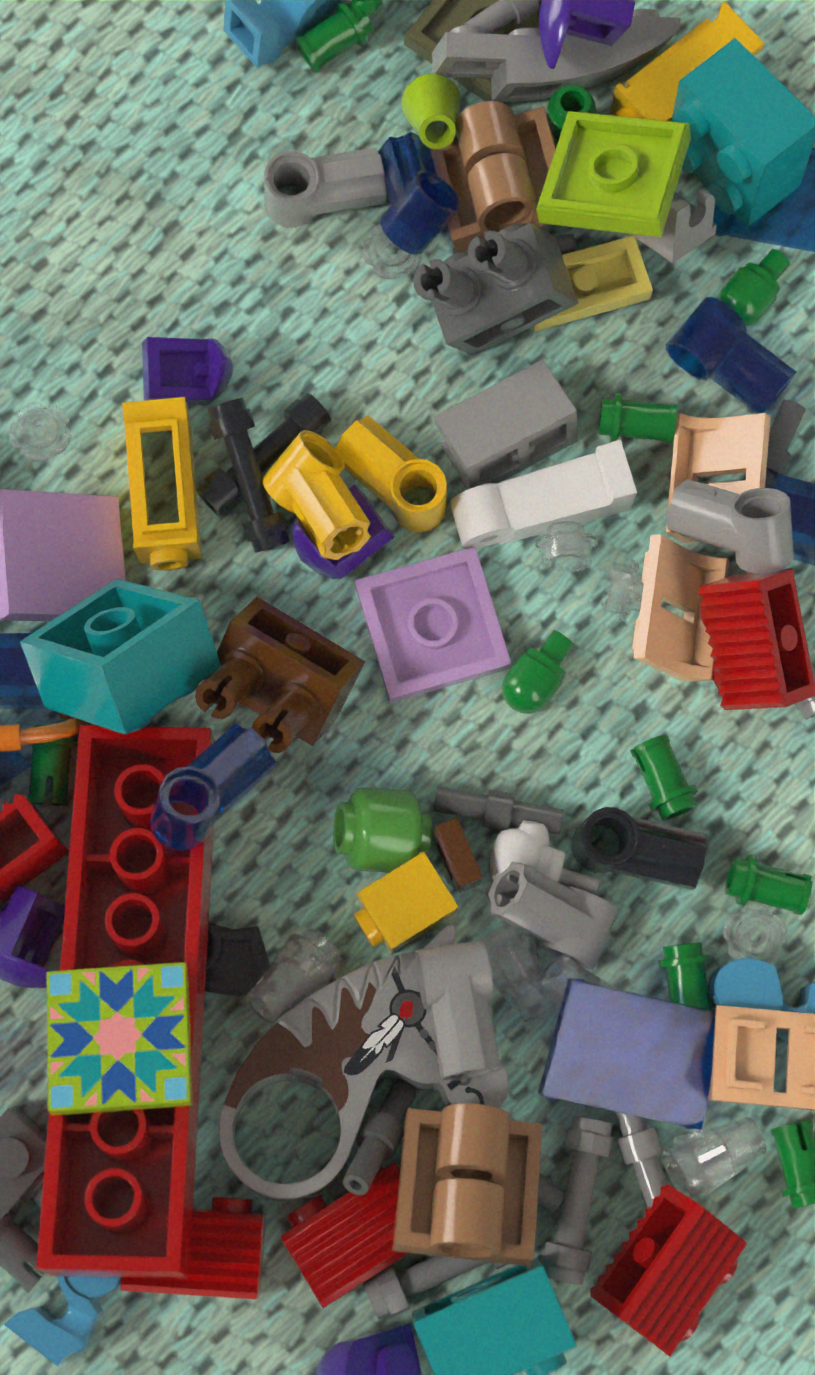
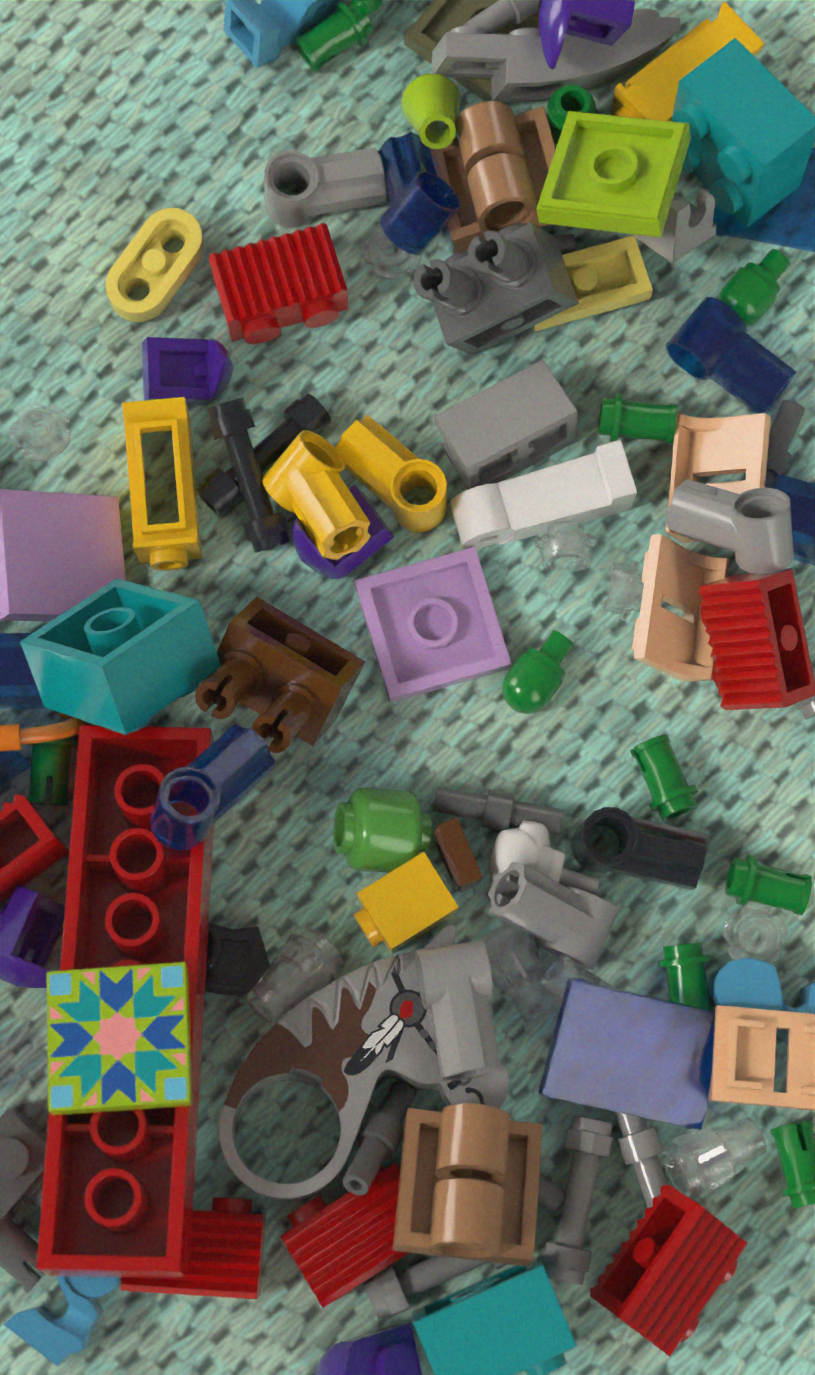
none -> light yellow plate [105,208,204,322]
none -> red brick [208,223,349,344]

